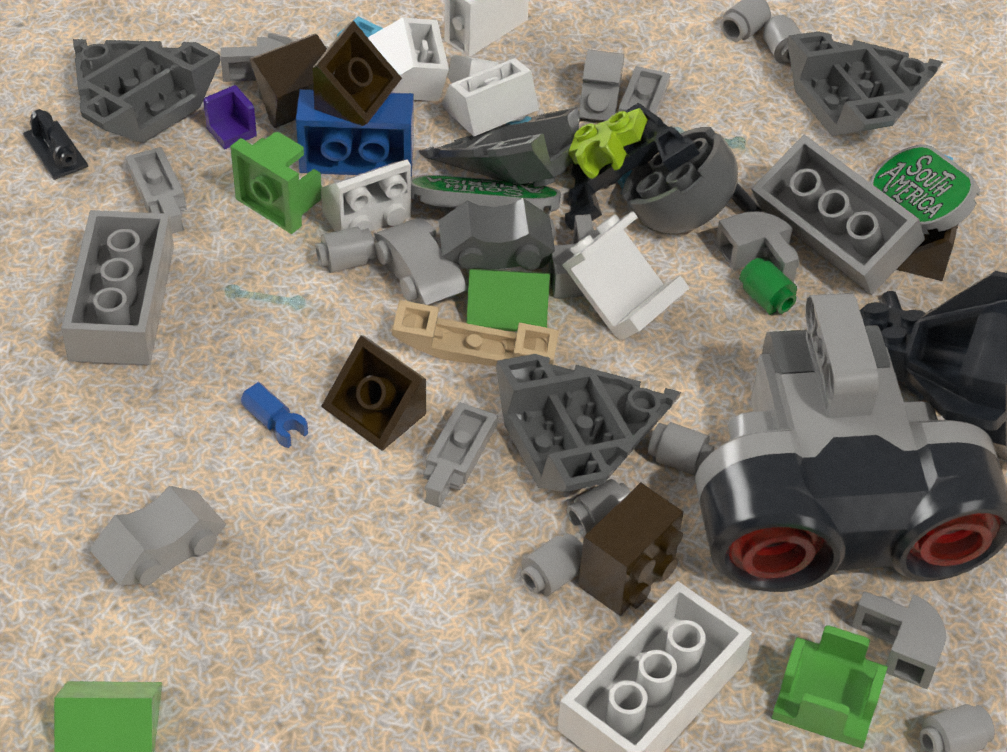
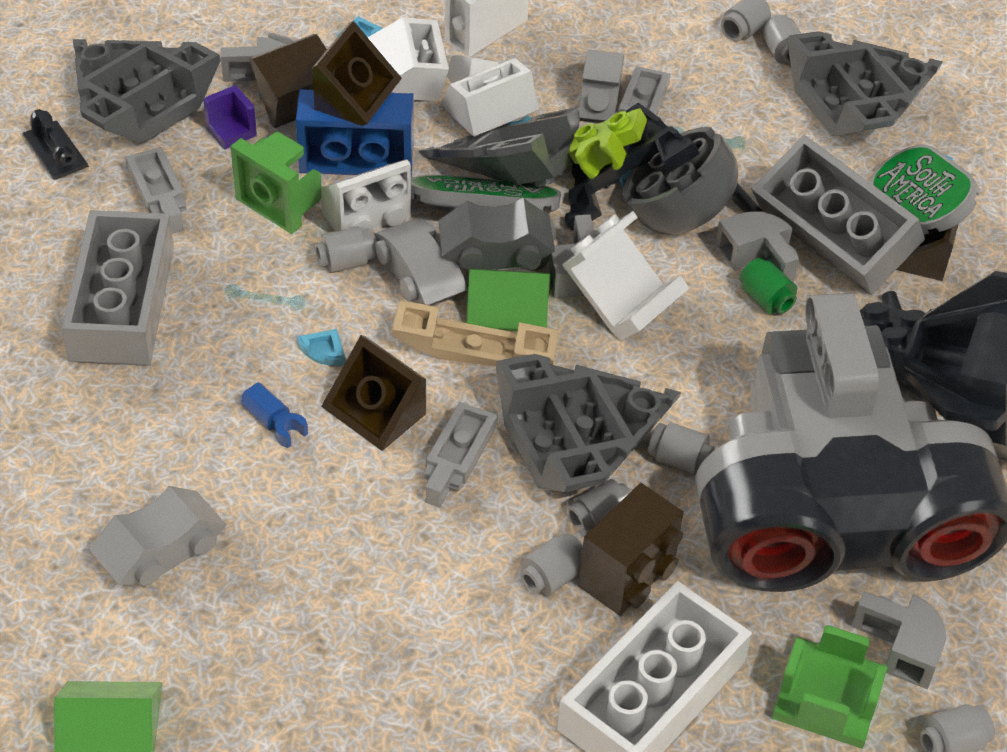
none -> medium azure tile [297,329,346,366]

